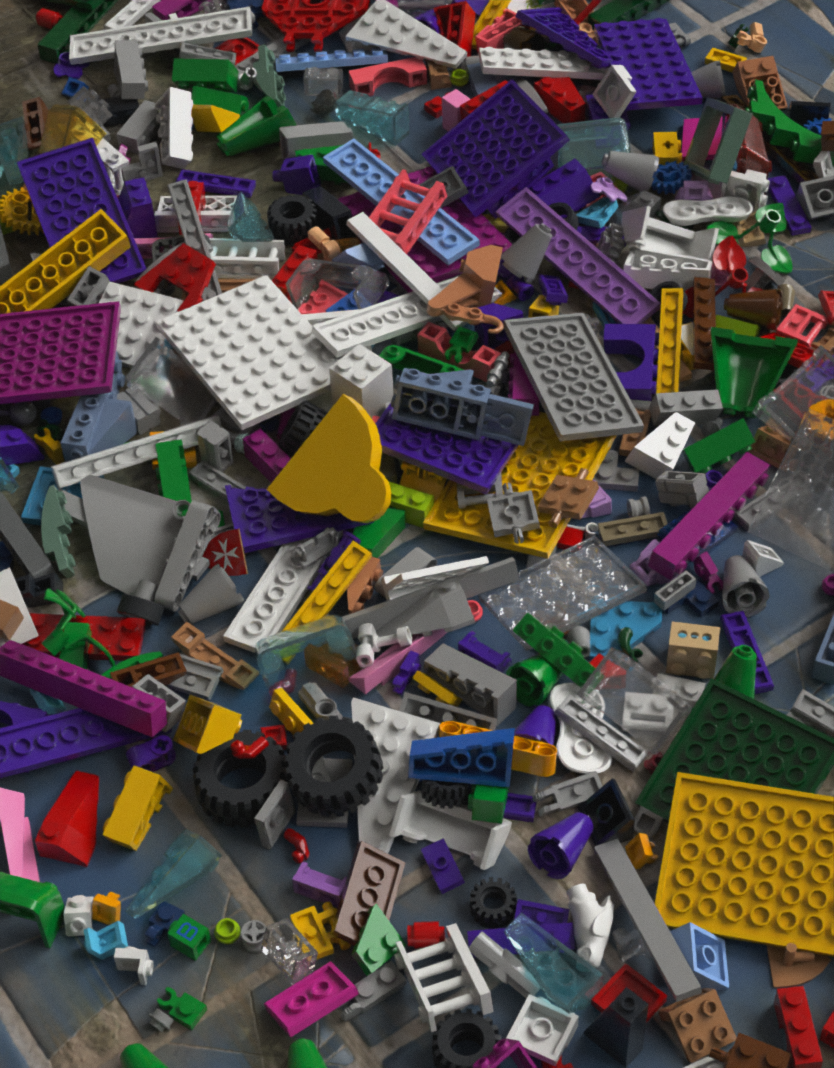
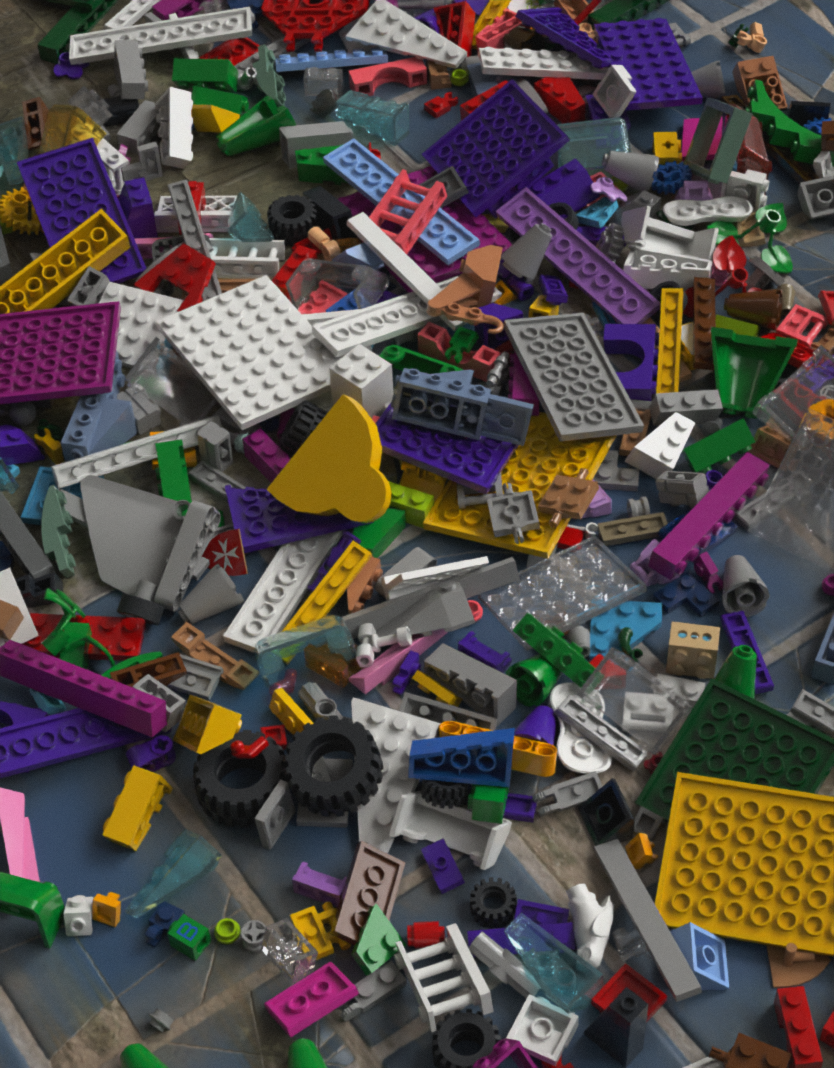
red wedge [35,771,100,867] -> none
red brick [36,8,63,29] -> none
blue plate [41,407,63,425] -> none
blue slope [61,77,89,100] -> none
medium azure bracket [83,921,128,960] -> none
white bracket [114,946,153,985] -> none
green plate [157,987,207,1031] -> none
dark purple plate [176,169,256,198] -> none
light grey tile [179,42,236,67] -> none
dark purple torso [272,155,322,195] -> none
red arm [284,828,310,864] -> none
light grey hinge [291,527,339,568] -> none
bright pink brick [442,89,470,132] -> none
dark purple cone [527,812,594,879] -> none
light grey piece [654,570,696,611] -> none
medium nougat bracket [658,988,737,1062] -> none
yellow plate [705,47,747,73] -> none
white slope [742,540,784,577] -> none
dark purple plate [766,175,812,236] -> none

